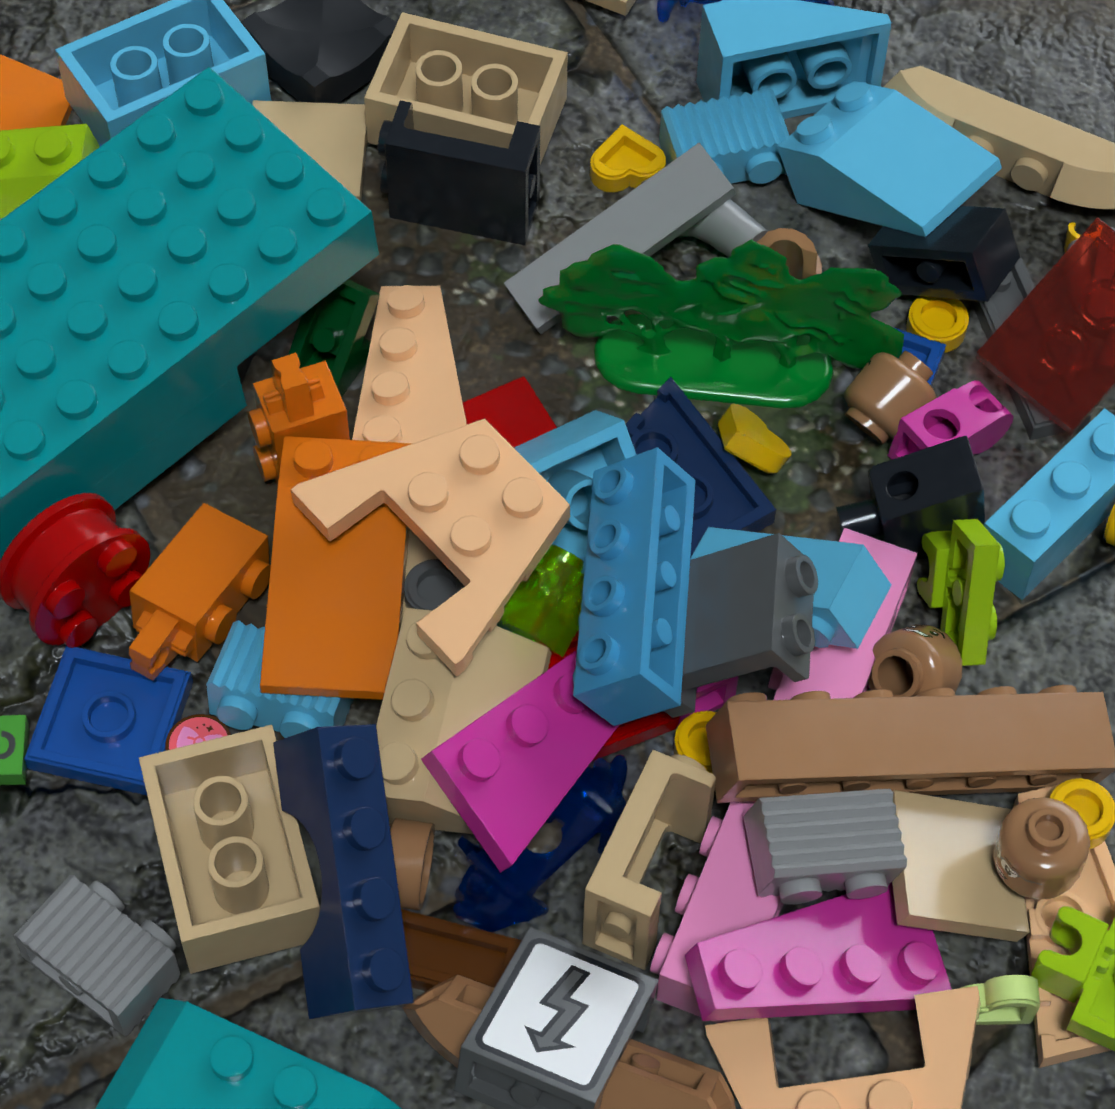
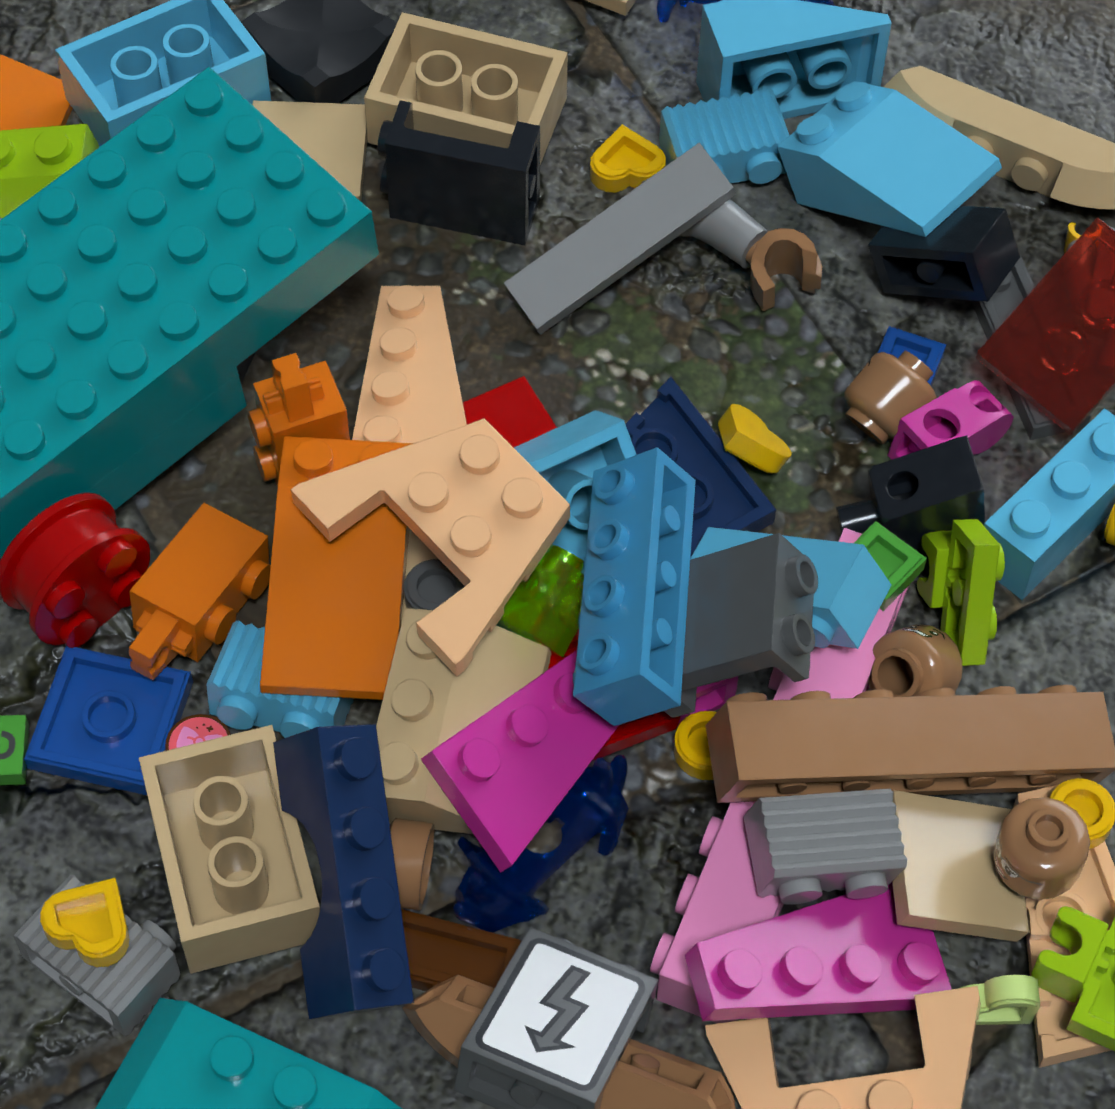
dark green slope [288,279,380,397] -> none
green plant [538,239,904,408] -> none
tan panel [582,750,716,970] -> none
yellow tile [906,296,969,353] -> none
none -> yellow tile [40,878,129,967]
none -> bright green tile [854,521,927,611]

